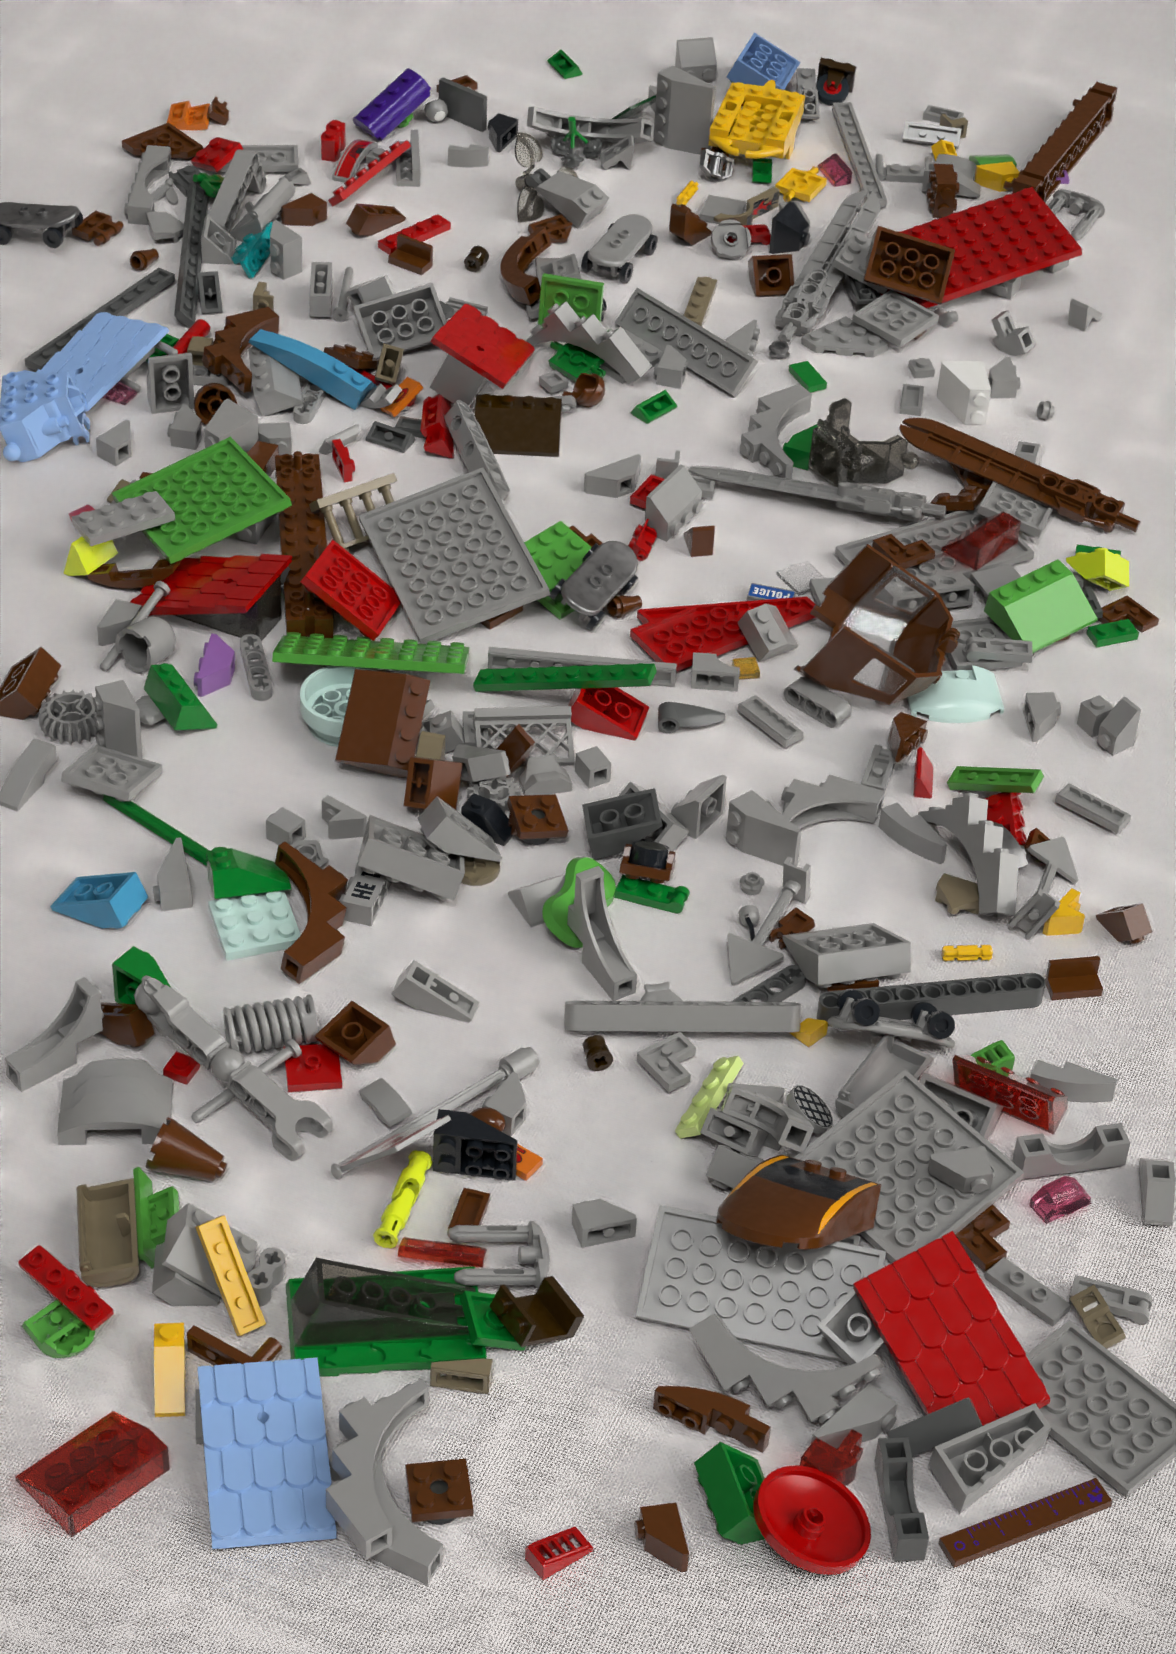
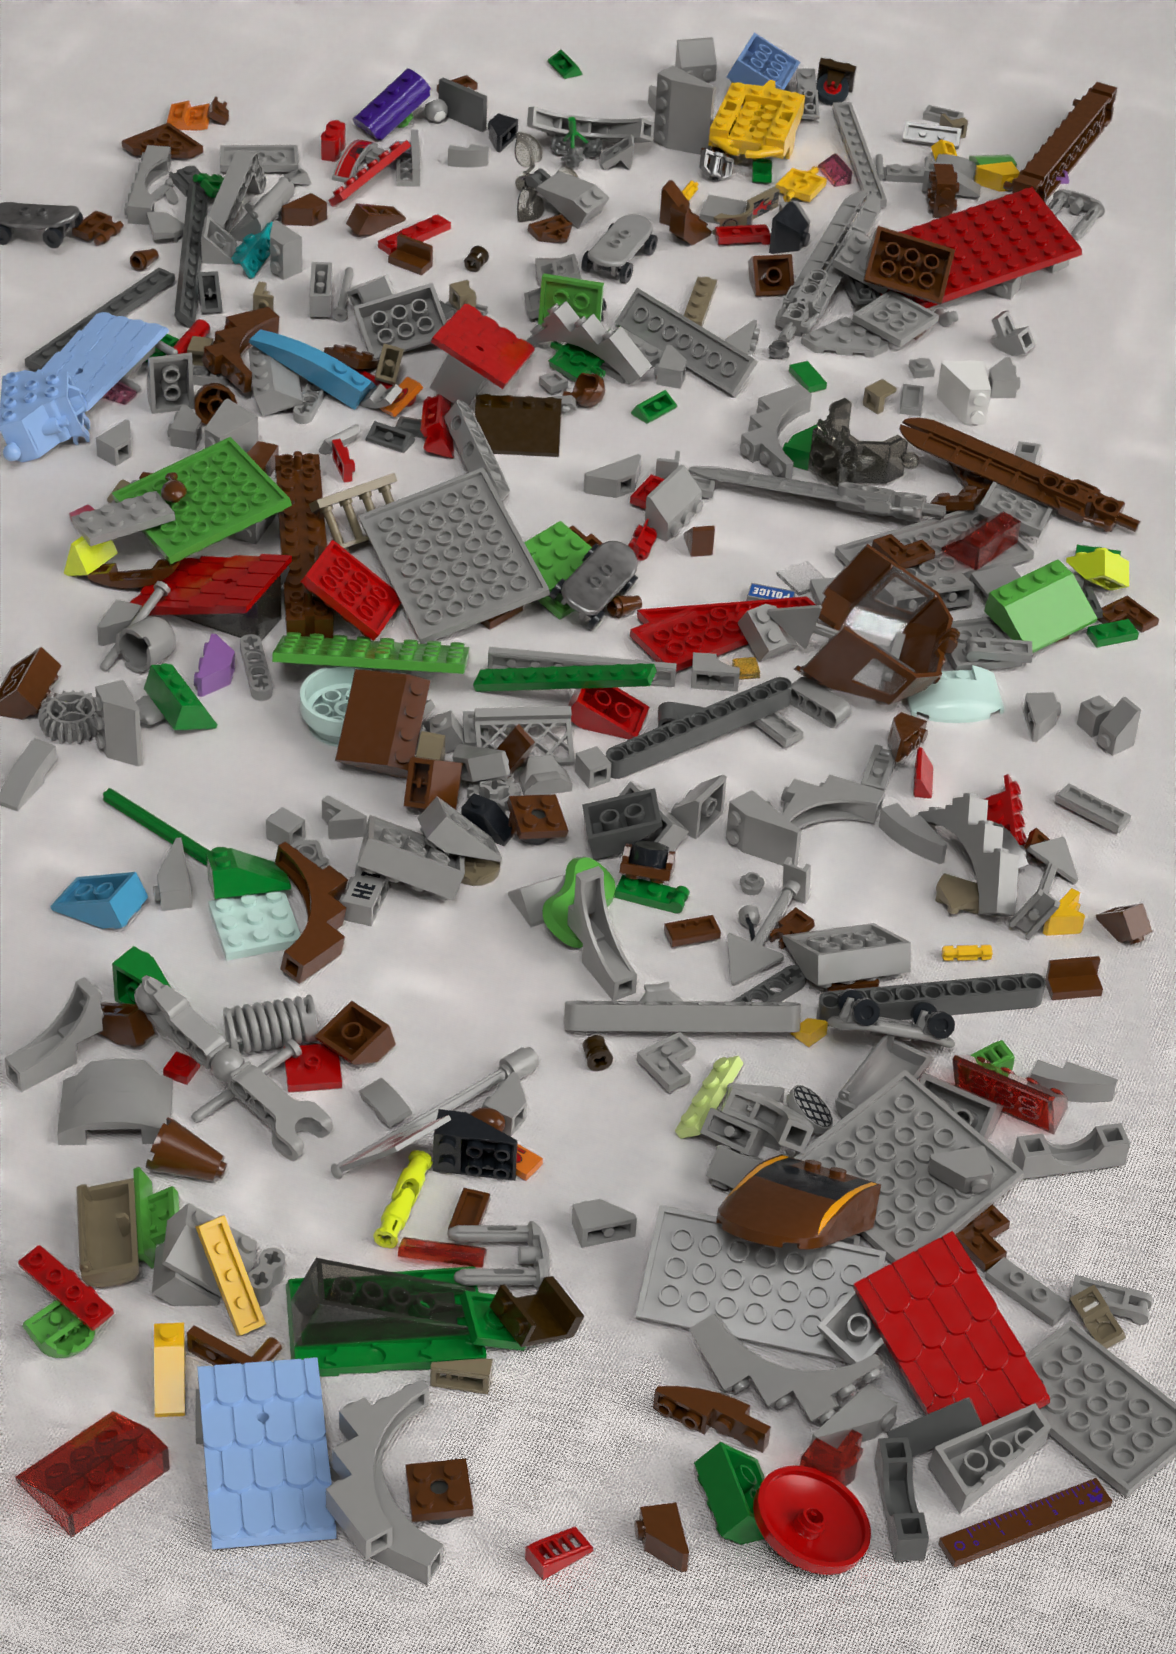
light grey plate [61,745,162,802] -> none
red plate [190,137,243,173] -> none
light grey slope [258,422,292,455] -> none
light grey slope [391,960,480,1023] -> none
reddish brown arch [500,226,552,305] -> none
piece [612,95,656,119] -> none
light grey plate [711,219,751,259] -> none
bright green plate [947,766,1044,793] -> none
clear pink slope [1029,1176,1092,1224] -> none
light grey plate [1037,400,1055,421] -> none
light grey slope [1068,298,1103,331] -> none
light grey slope [1139,1158,1176,1226] -> none
none -> reddish brown piece [161,472,187,503]
none -> dark tan brick [449,280,477,311]
none -> dark grey beam [606,677,791,779]
none -> reddish brown slope [659,180,690,226]
none -> reddish brown plate [664,915,721,947]
none -> light grey piece [767,605,906,680]
none -> dark tan panel [863,379,897,415]

